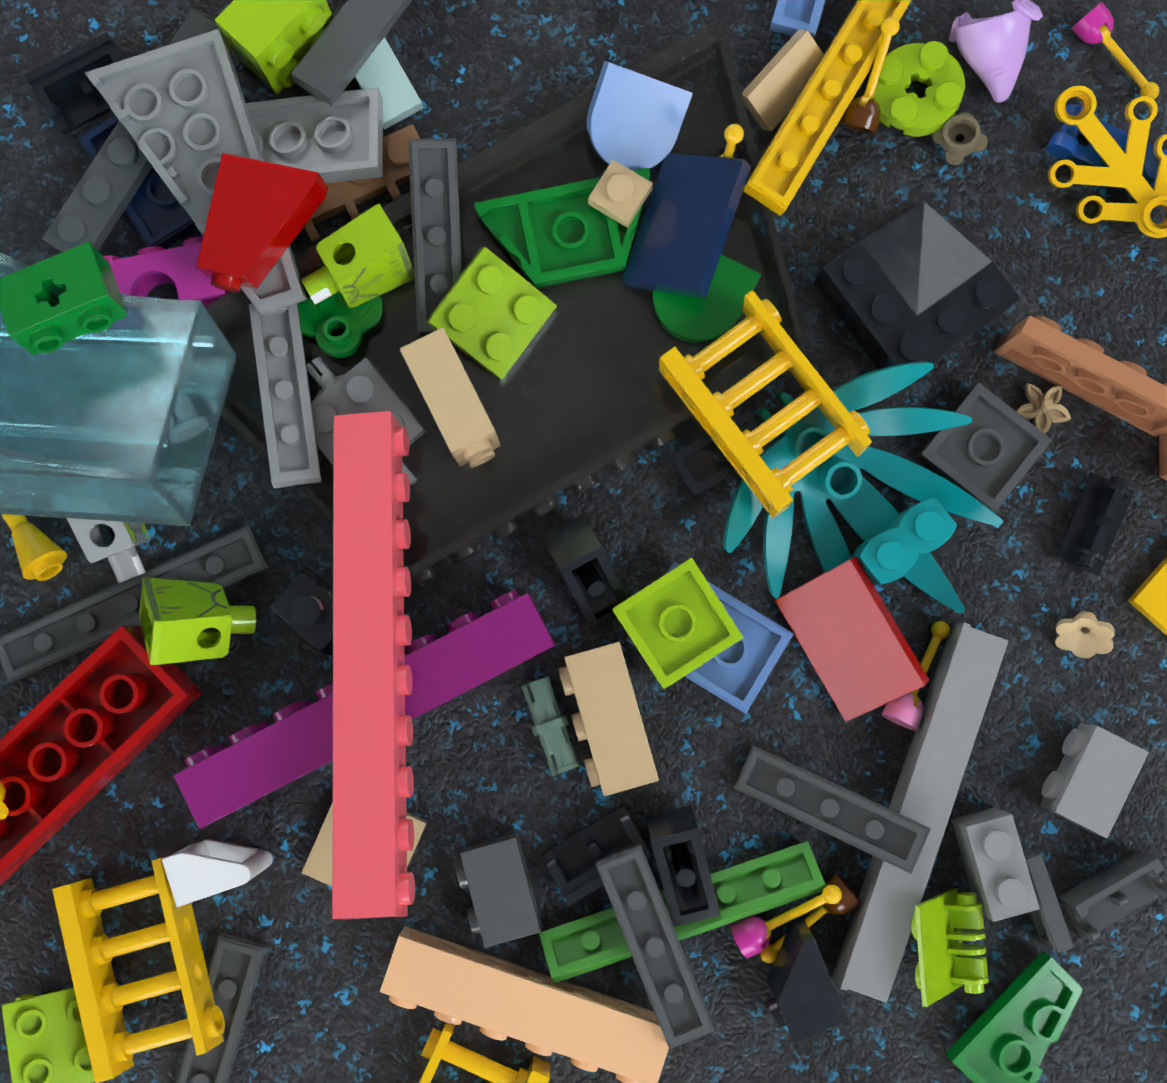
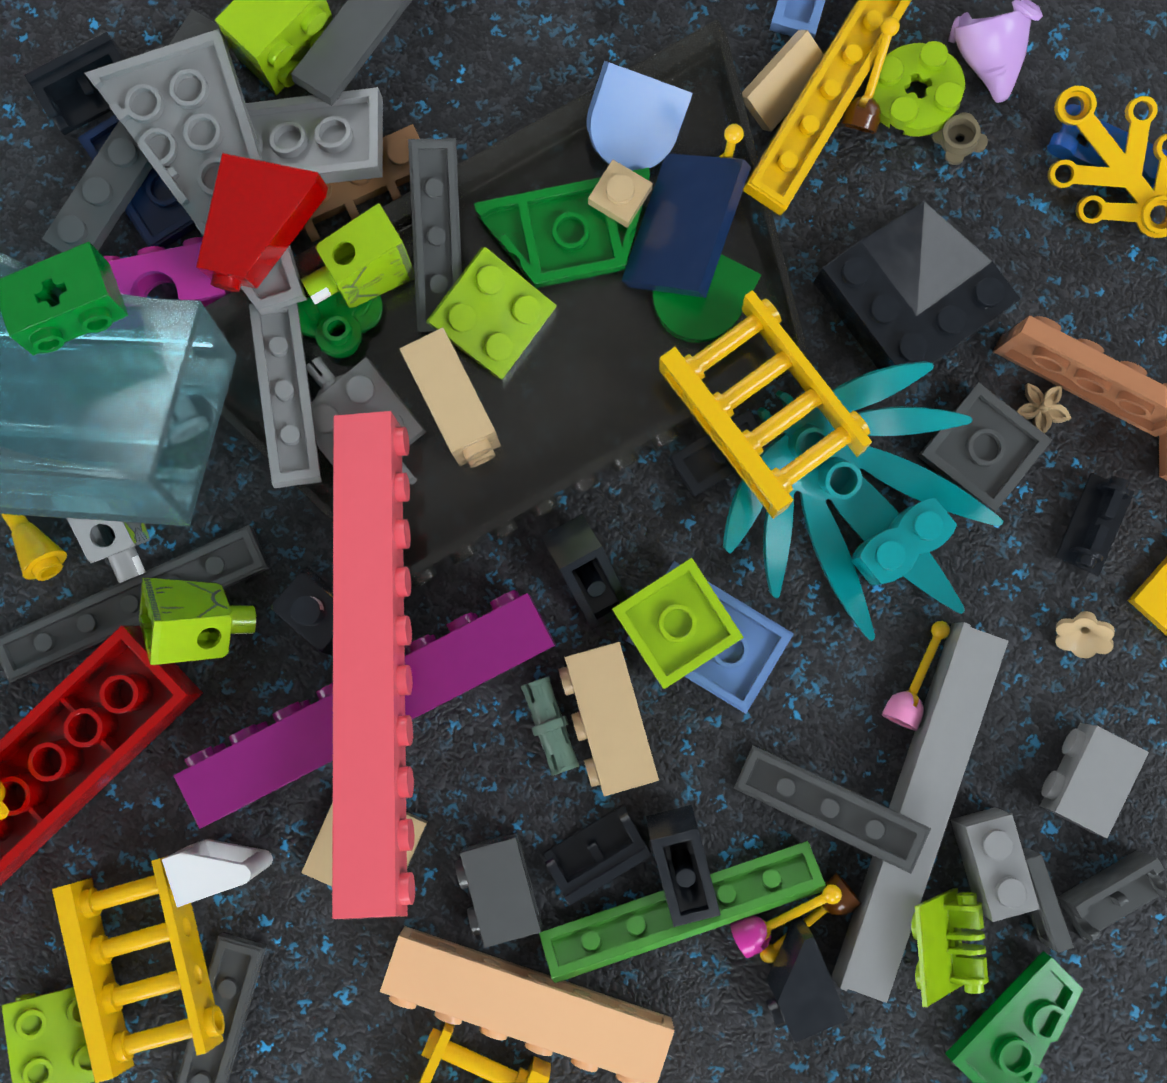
light aqua tile [354,37,423,130] -> none
dark grey tile [595,843,715,1050] -> none
tile [775,556,929,722] -> none
hinge [1071,2,1160,99] -> none

